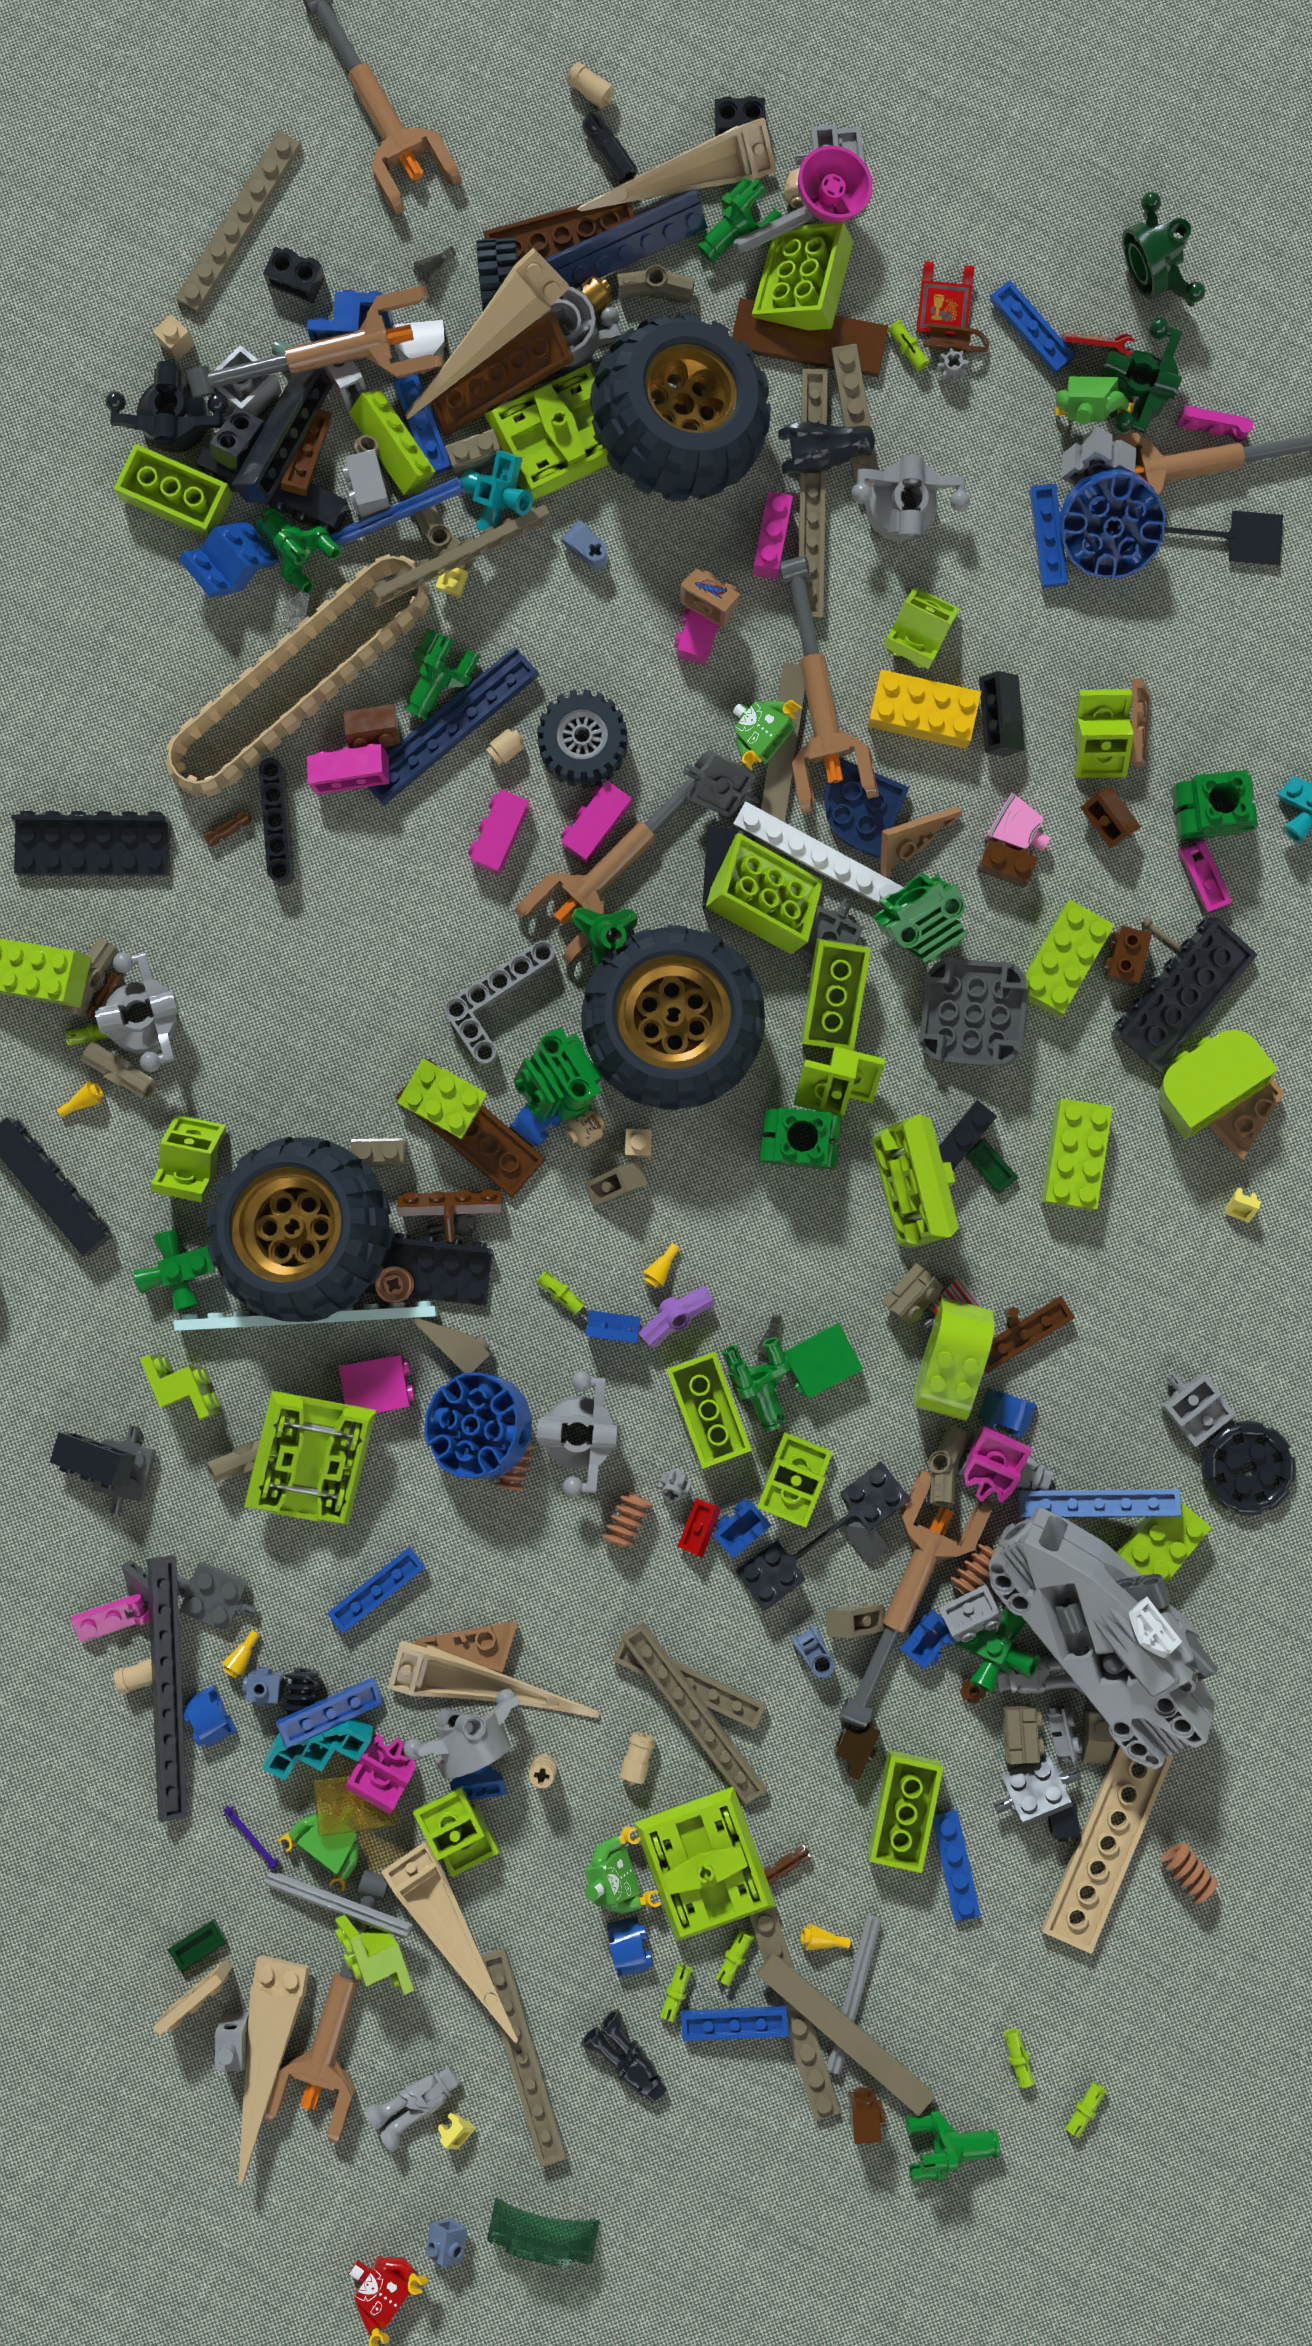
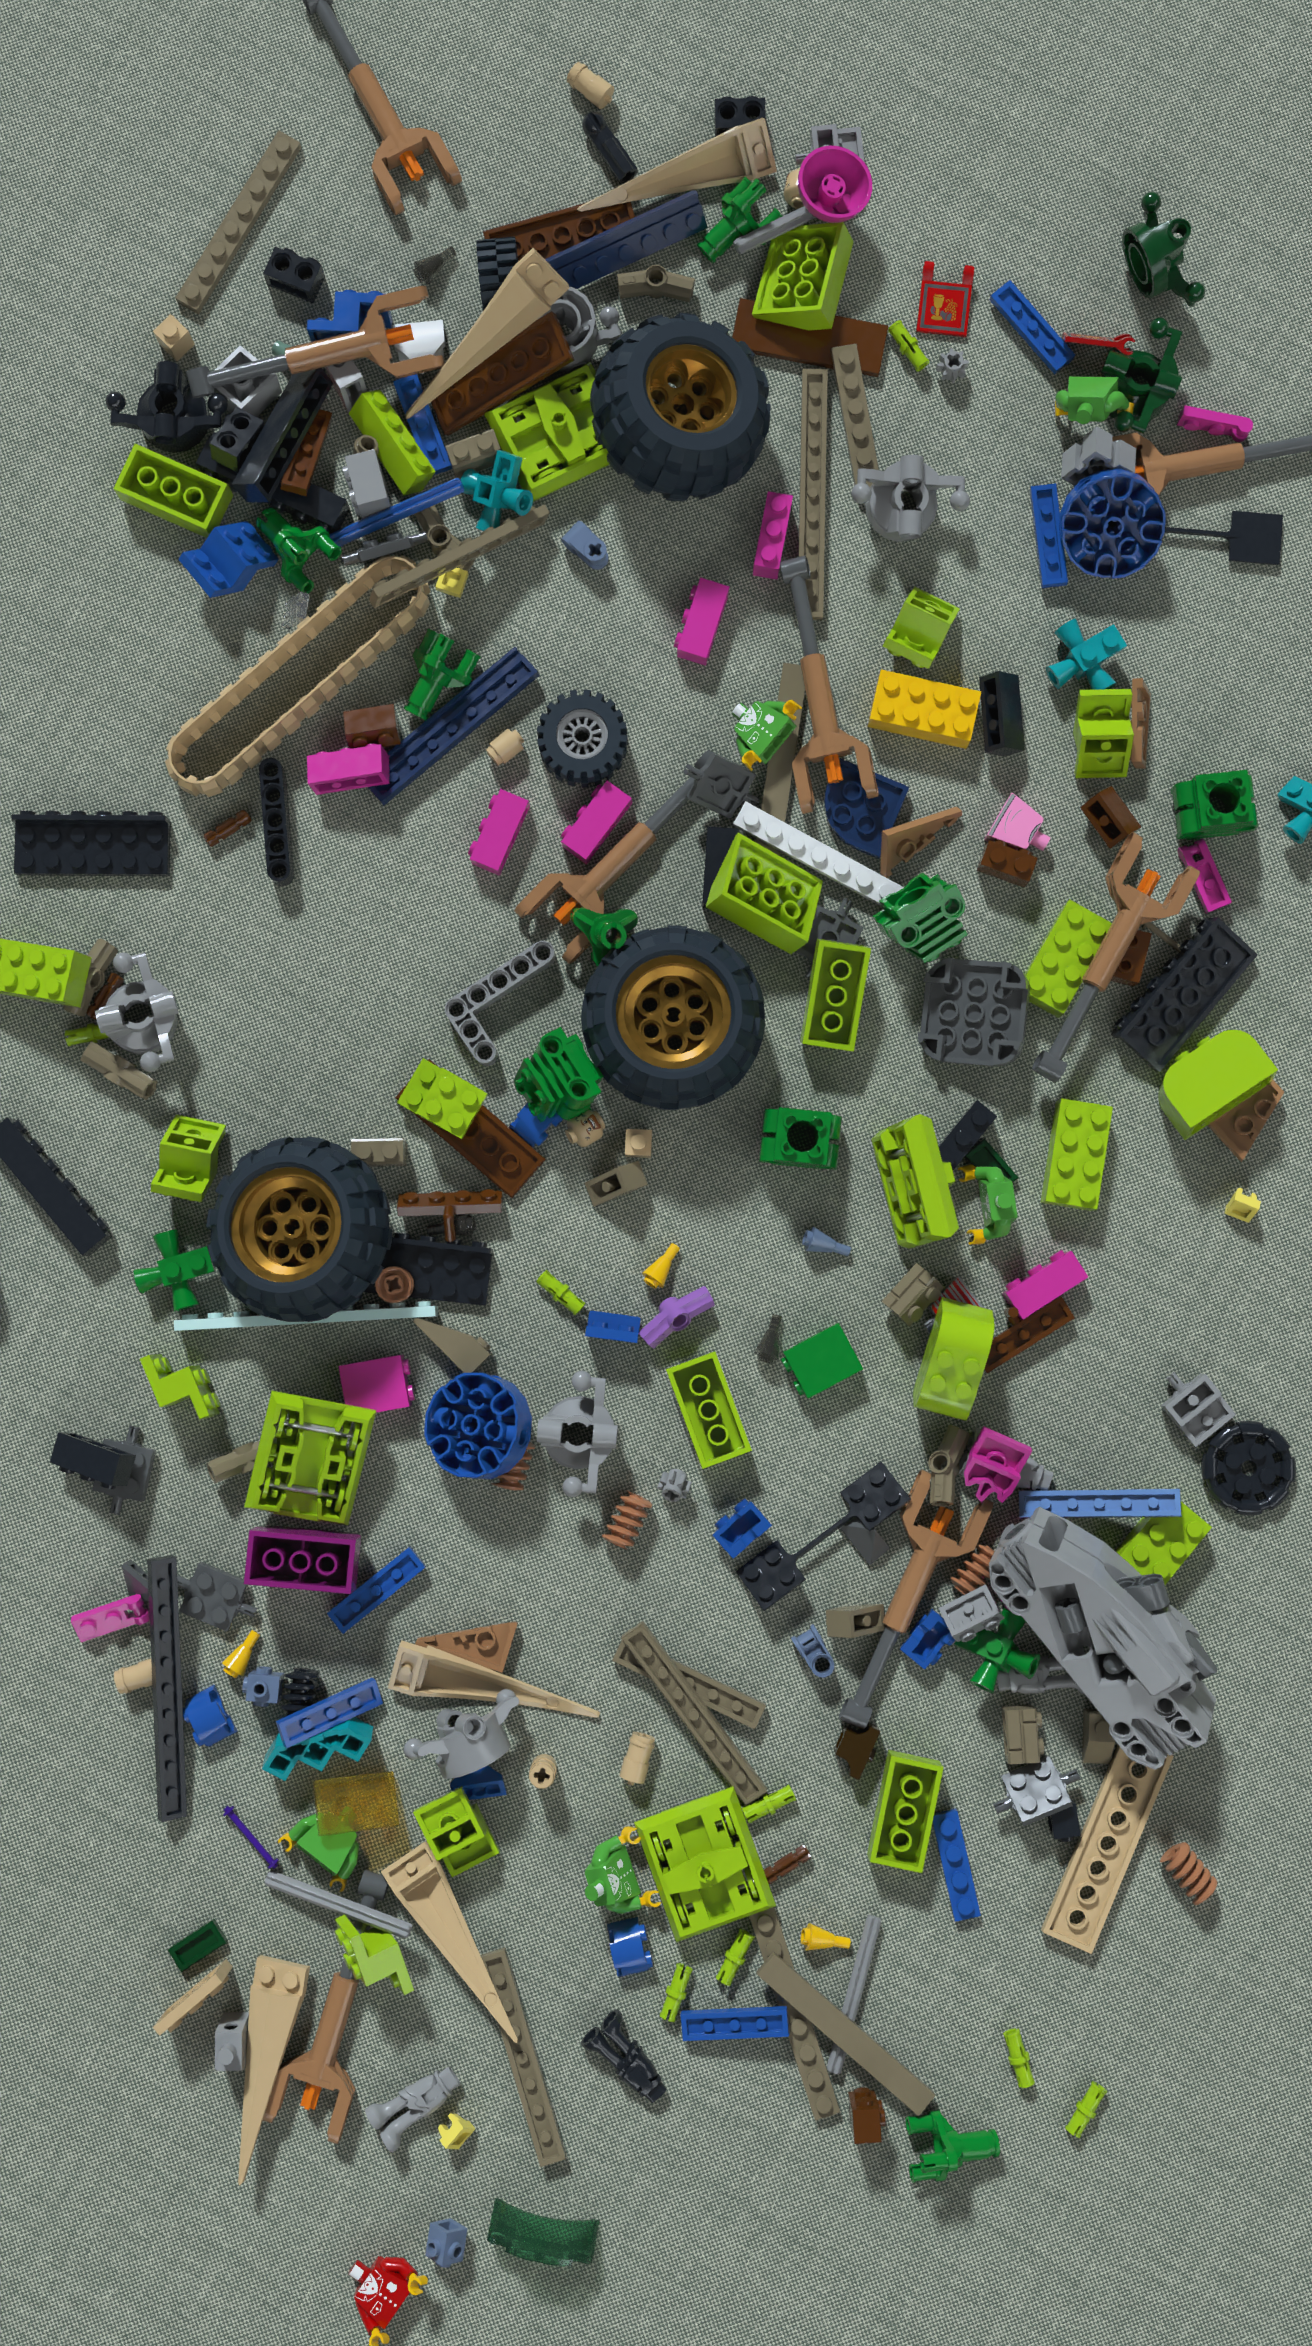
yellow cone [57,1081,104,1117] -> none
dark pink plate [344,1734,416,1814] -> none
pearl gold head [577,277,612,317] -> none
red plate [677,1498,721,1557] -> none
medium nougat slope [680,568,741,628] -> none
green wheel [722,1337,791,1431] -> none
lime bracket [757,1432,833,1528] -> none
black animal [778,422,875,474] -> none
lime bracket [793,1046,885,1117] -> none
reddish brown piece [923,323,989,353] -> none
reddish brown plate [960,1678,986,1704] -> none
blue cylinder [978,1388,1037,1438] -> none
light grey hinge [1047,1703,1083,1762] -> none
white slope [1129,1597,1182,1658] -> none
none -> magenta brick [244,1526,361,1594]
none -> dark grey plate [342,531,428,567]
none -> lime pin [742,1784,797,1824]
none -> sand blue cone [802,1227,851,1256]
none -> bright green torso [958,1164,1017,1245]
none -> dark pink brick [1002,1250,1088,1320]
none -> medium nougat piece [1032,832,1200,1083]
none -> teal brick [1046,618,1127,690]

